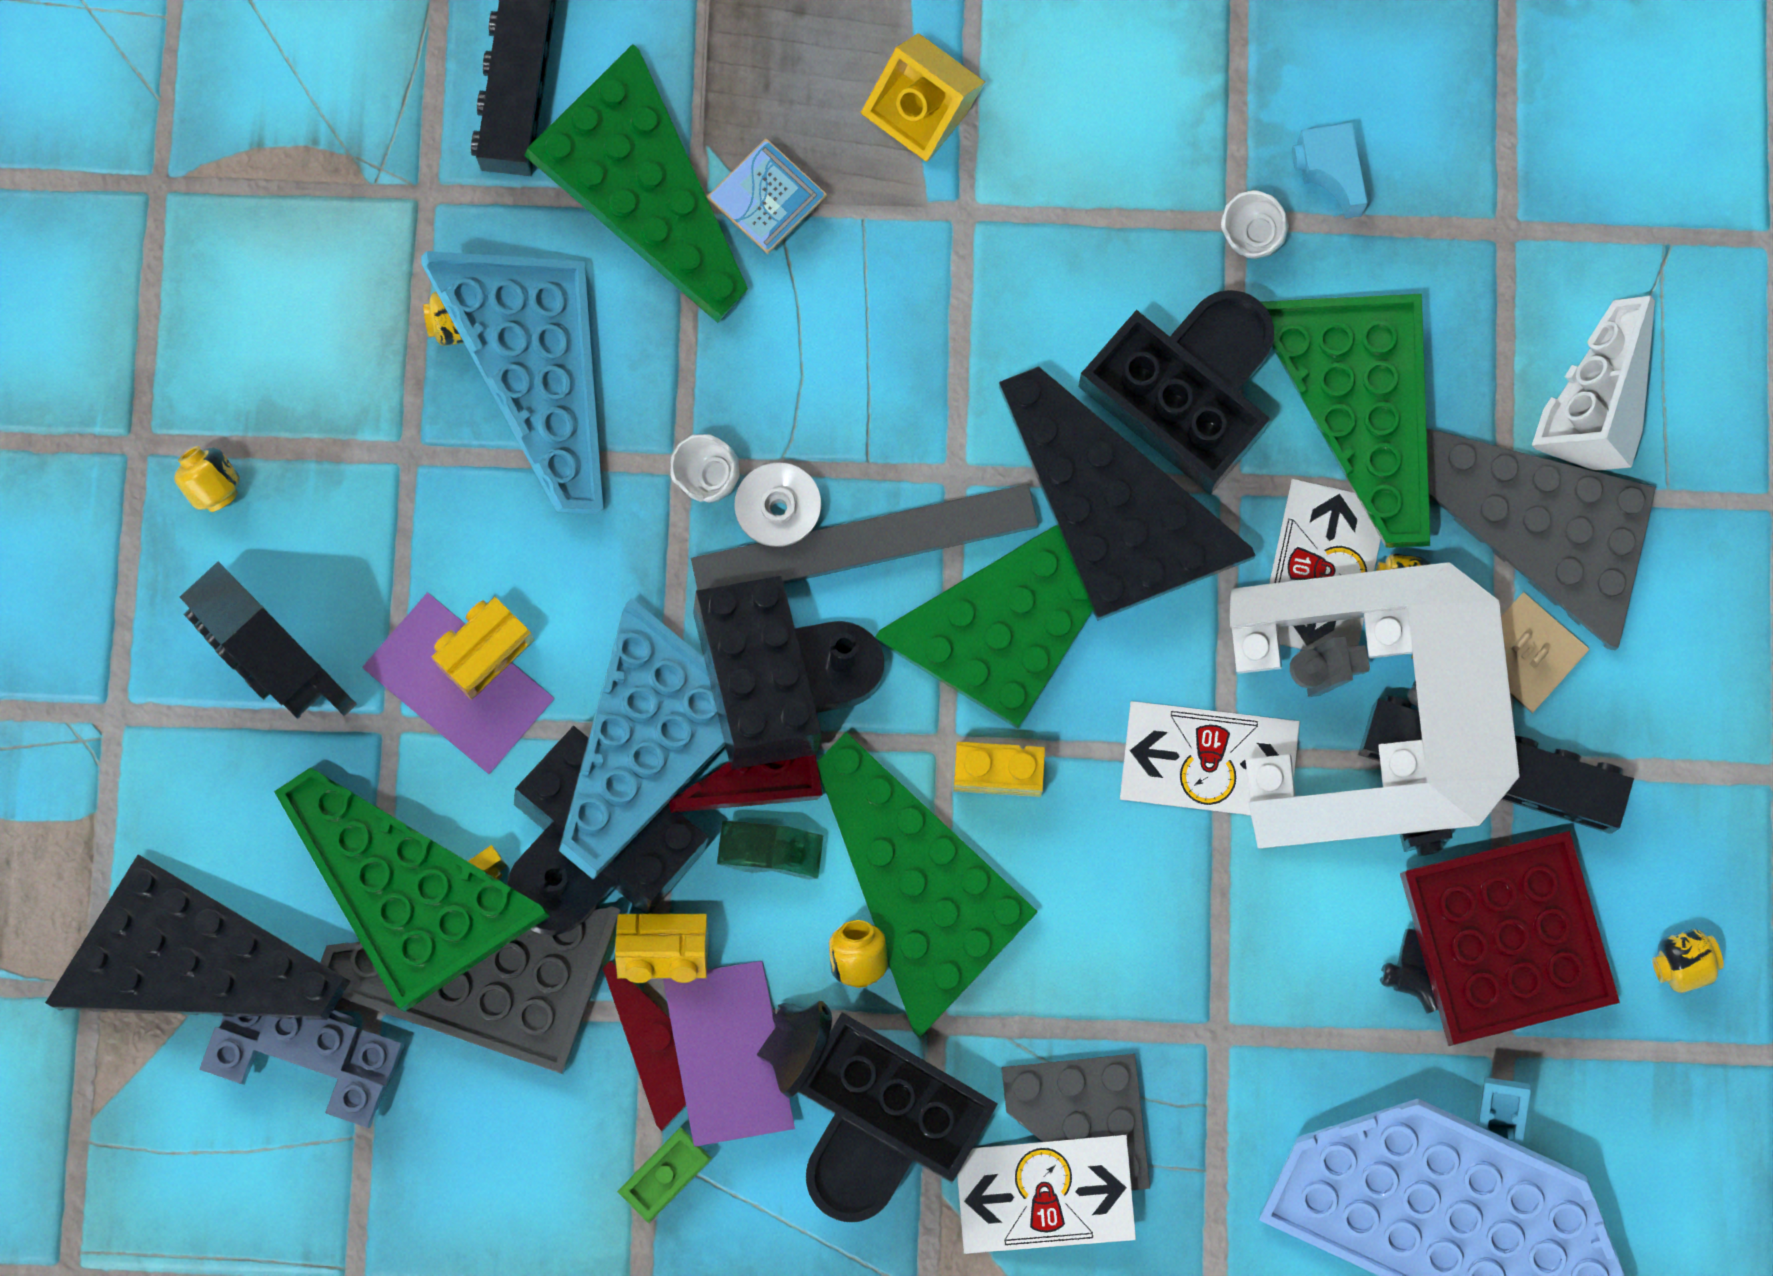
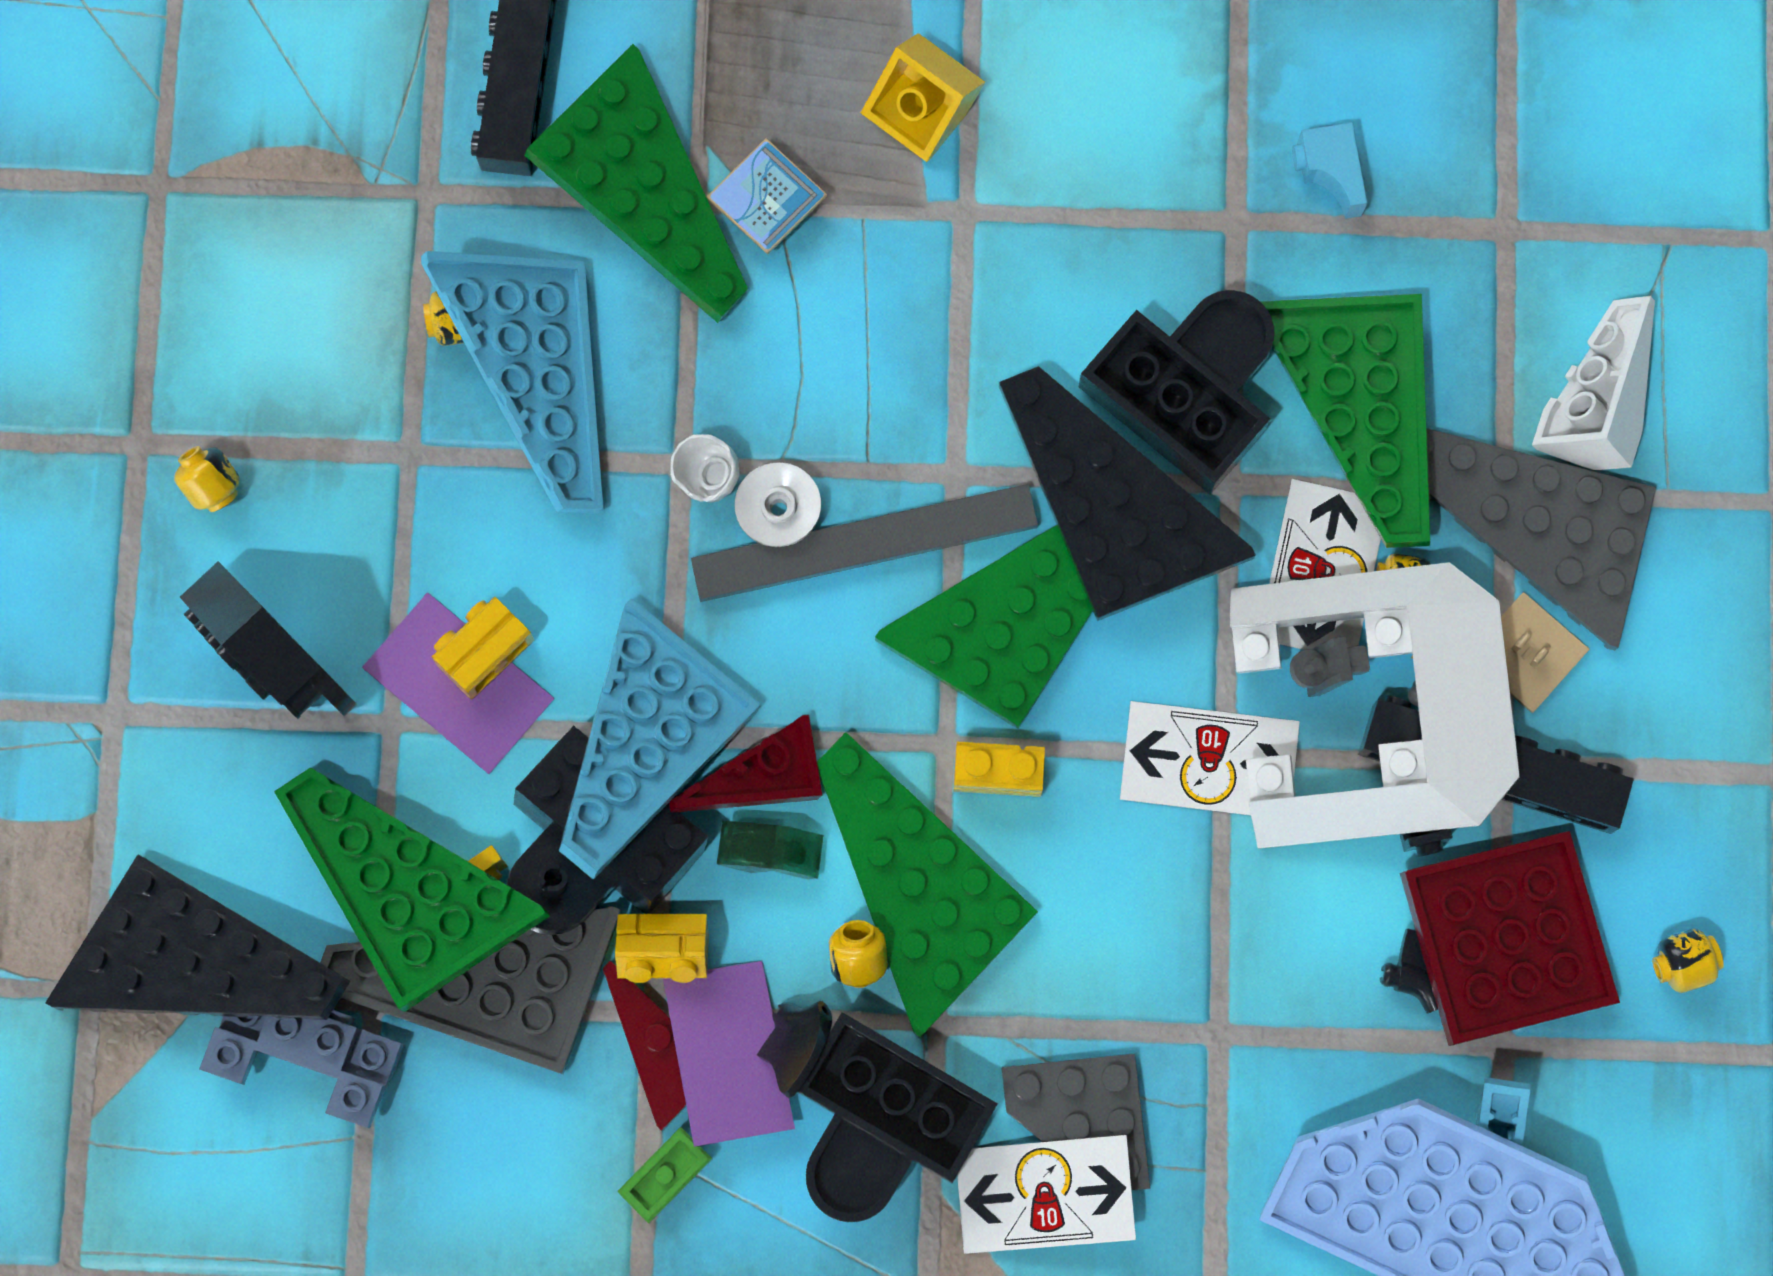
black brick [693,576,884,770] -> none
white hair [1221,190,1289,259] -> none

